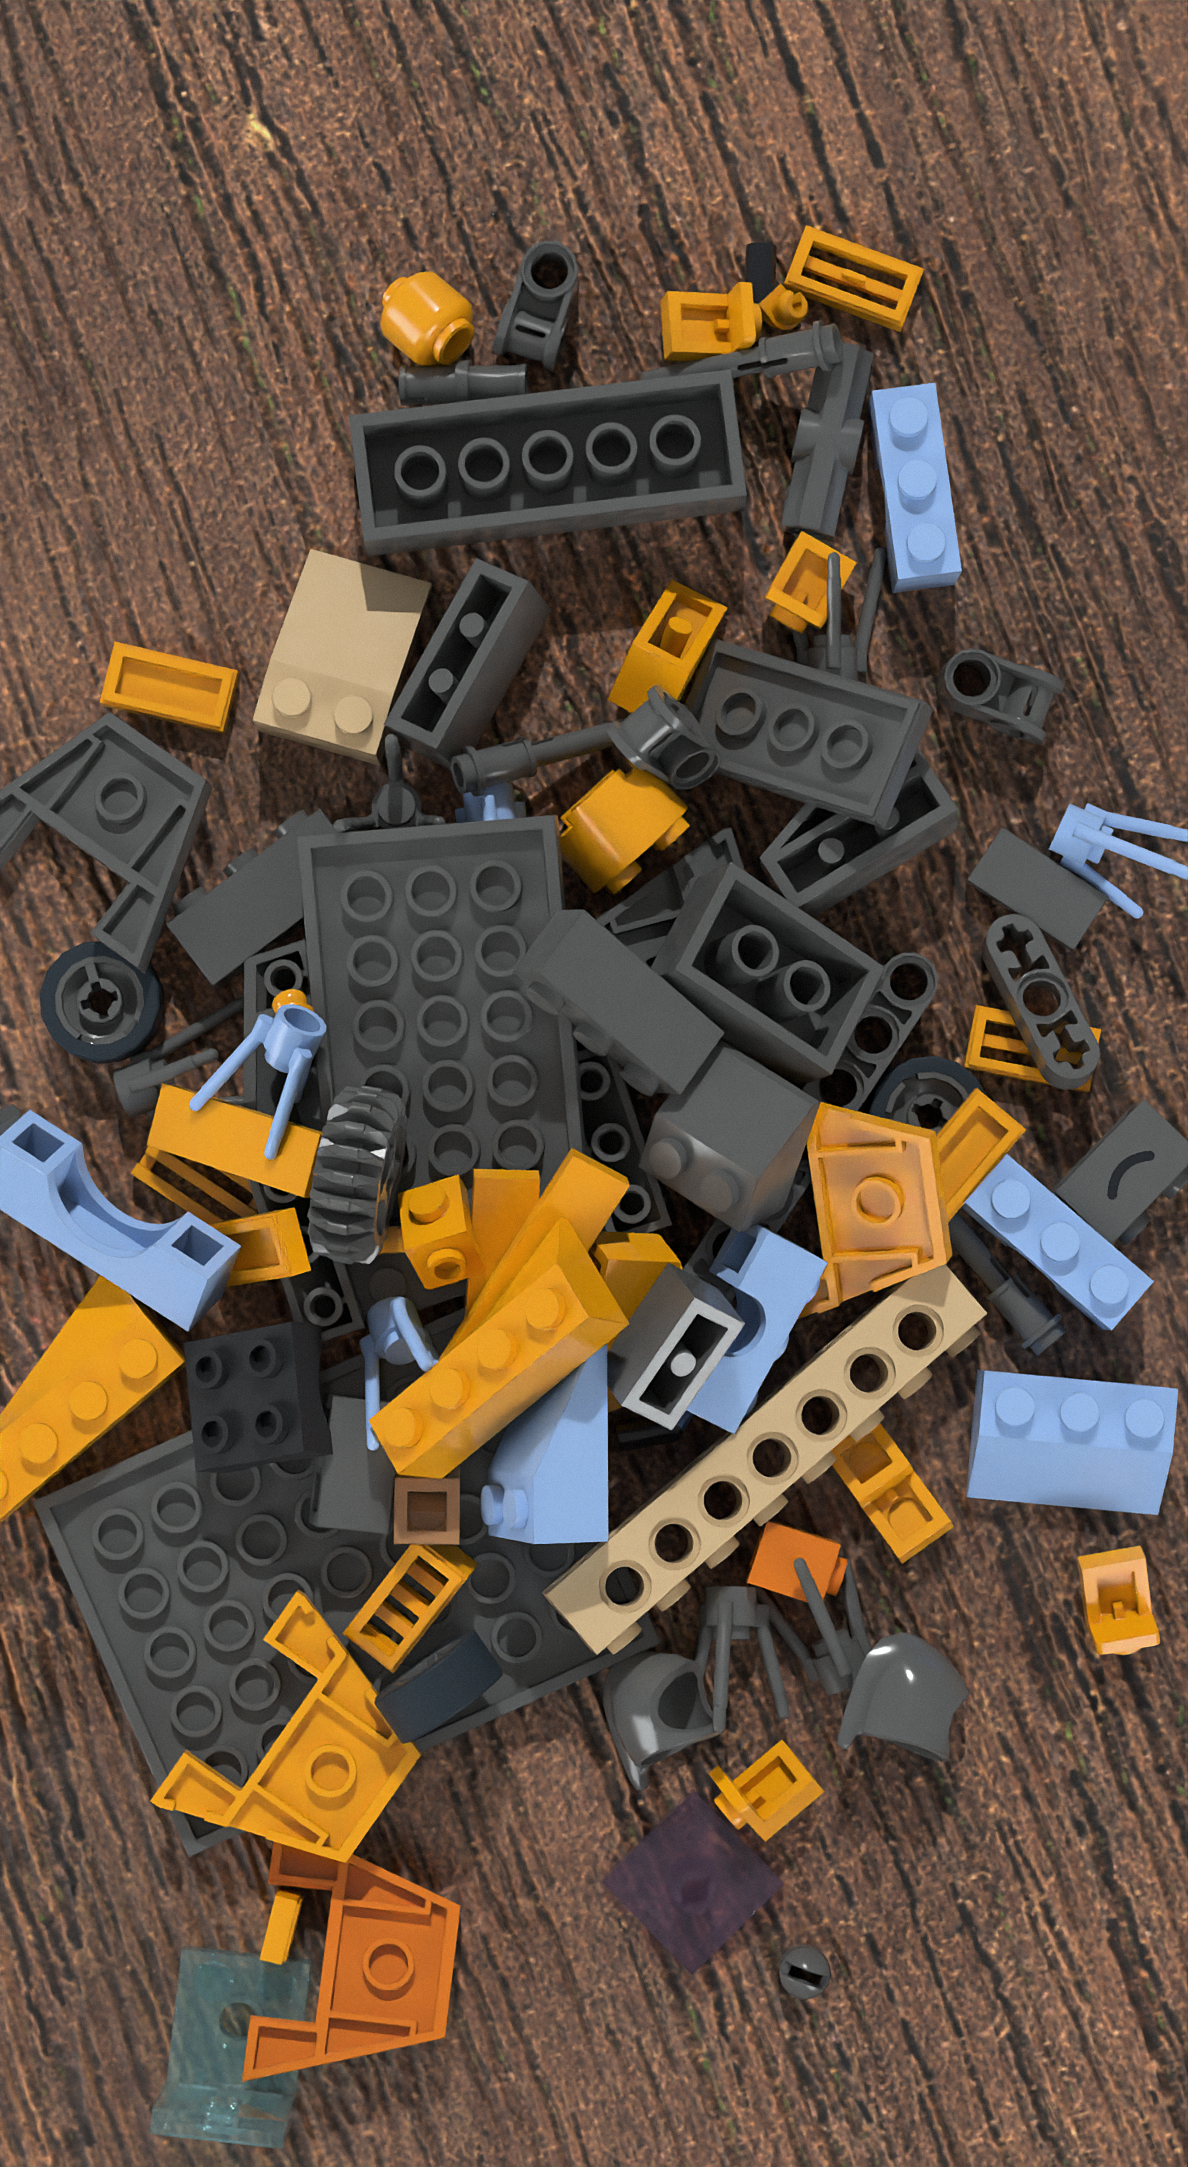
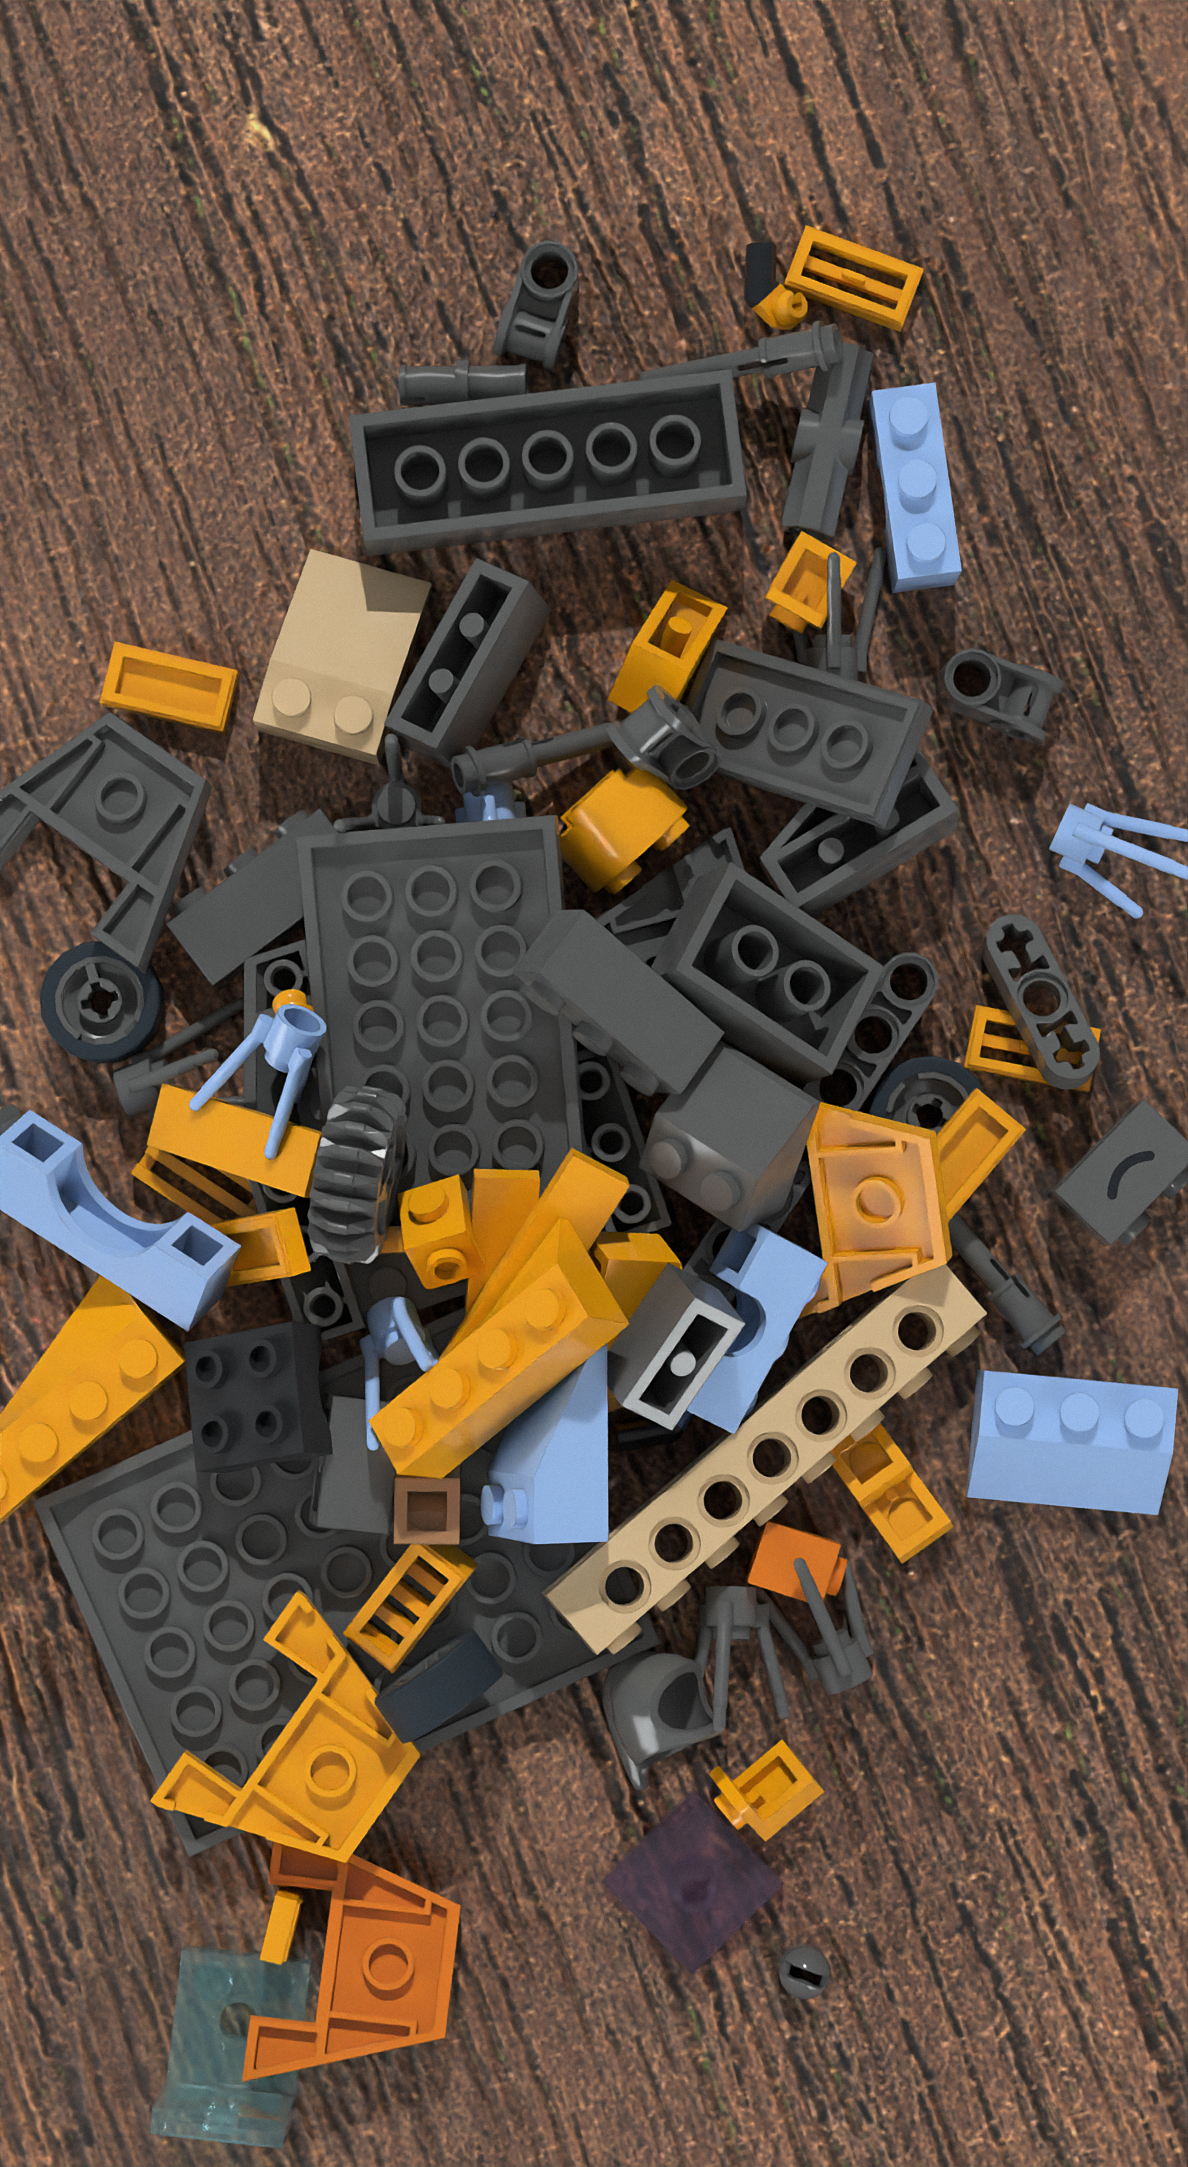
light orange head [380,271,475,366] -> none
light orange bracket [660,282,762,361] -> none
dark grey piece [837,1632,970,1762] -> none
light blue arch [961,1154,1154,1330] -> none
dark grey tile [966,827,1109,952] -> none
light orange bracket [1077,1546,1160,1655] -> none

